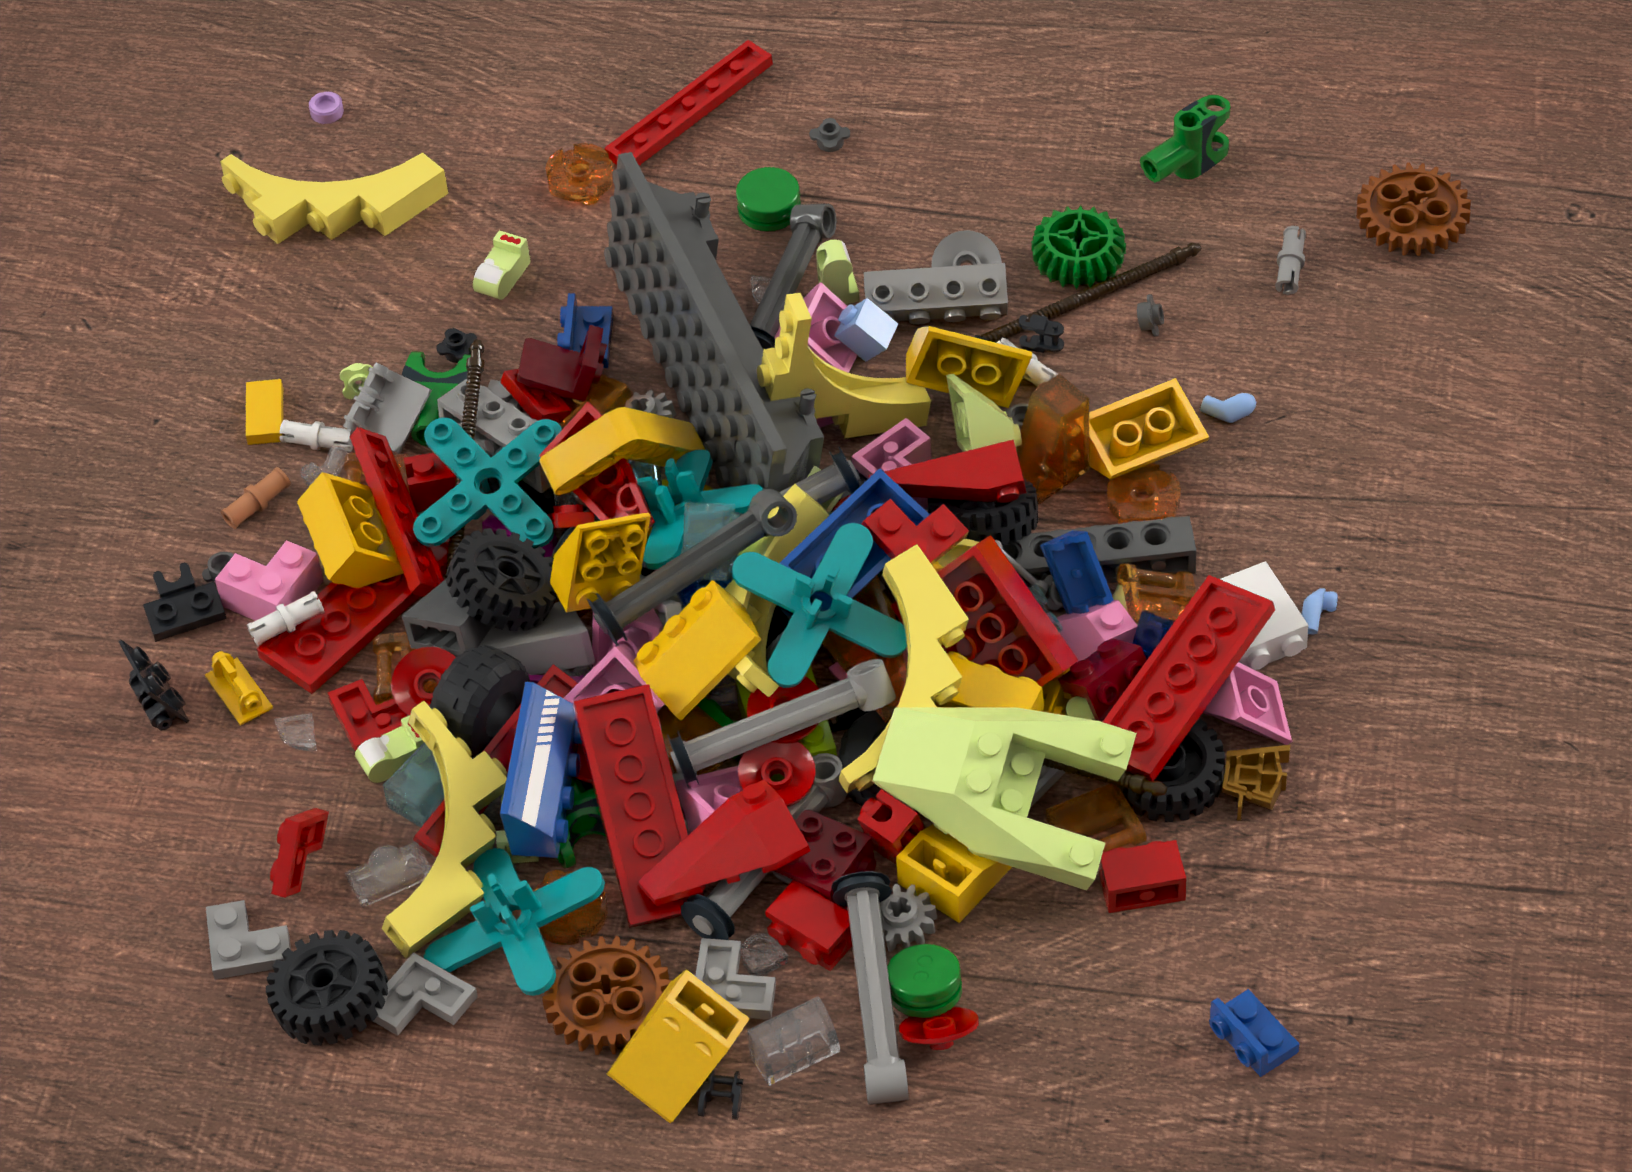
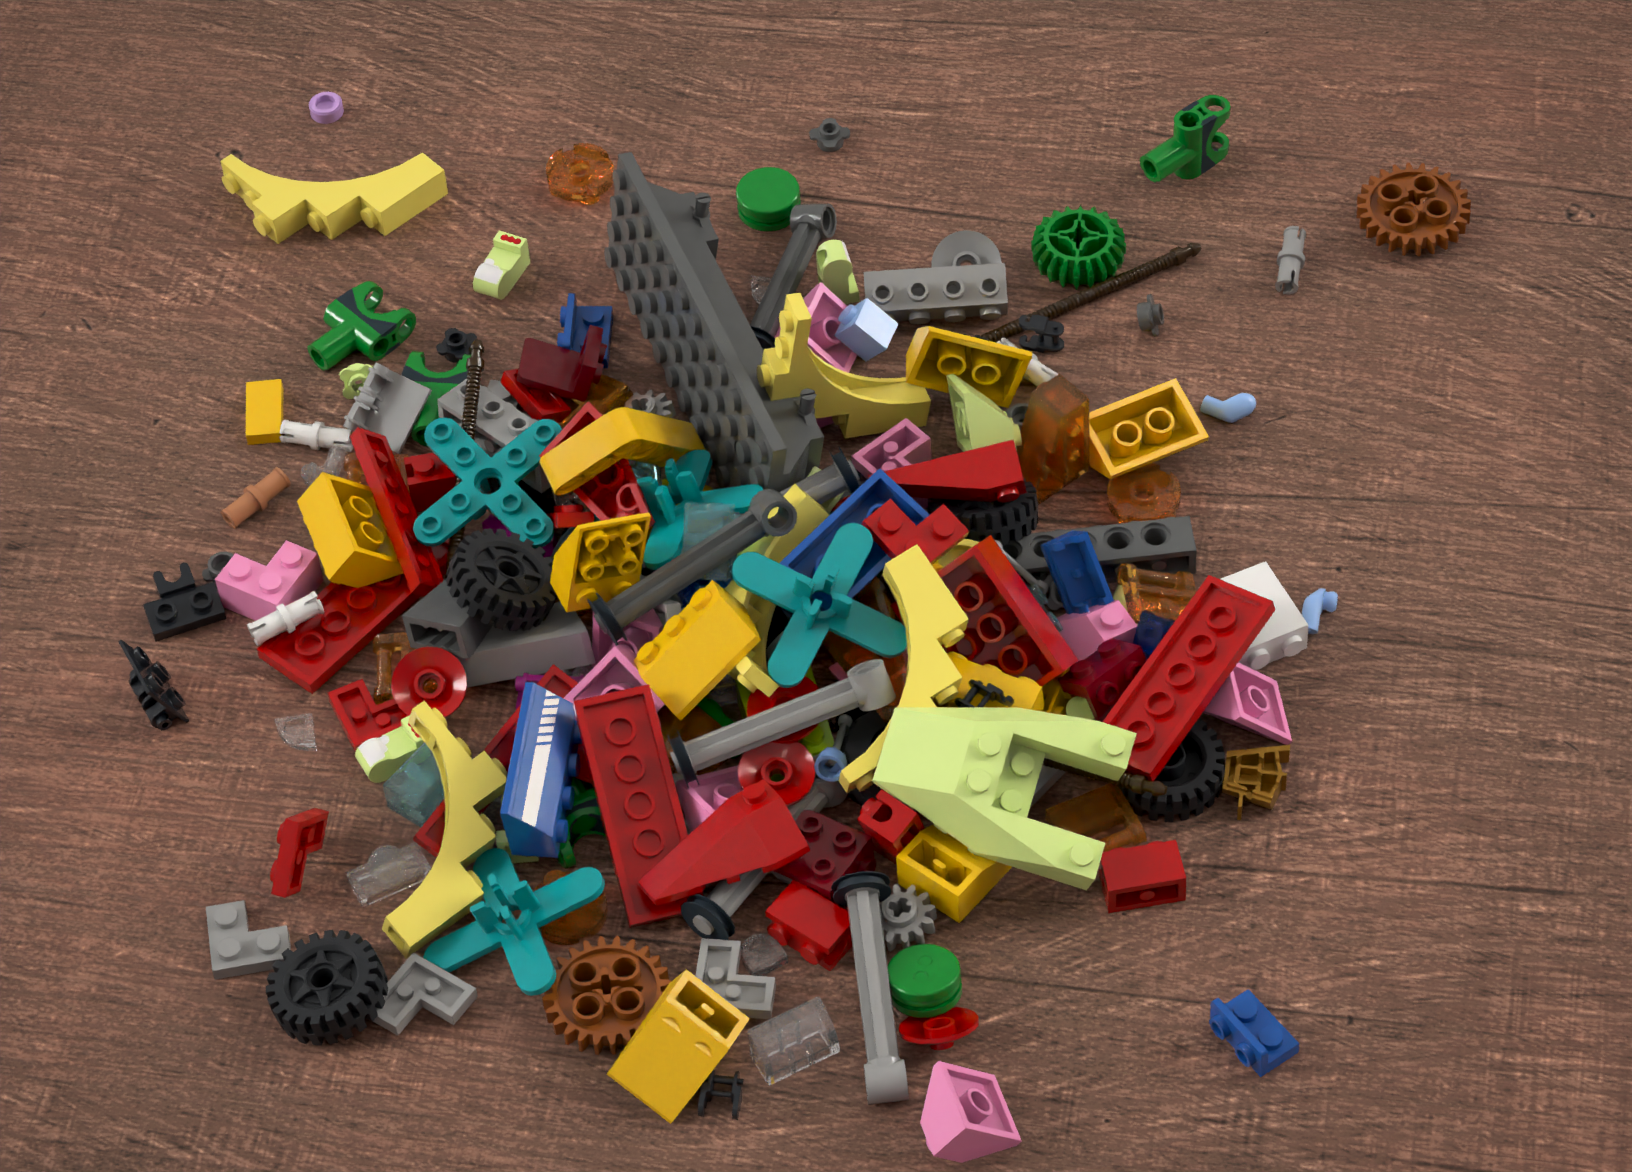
yellow hinge [204,651,273,726] -> none
black tyre [429,645,530,759] -> none
red plate [604,40,773,166] -> none
none -> green connector [307,281,416,371]
none -> medium blue hinge [814,714,853,782]
none -> bright pink slope [920,1061,1022,1163]
none -> black piece [954,679,1014,707]

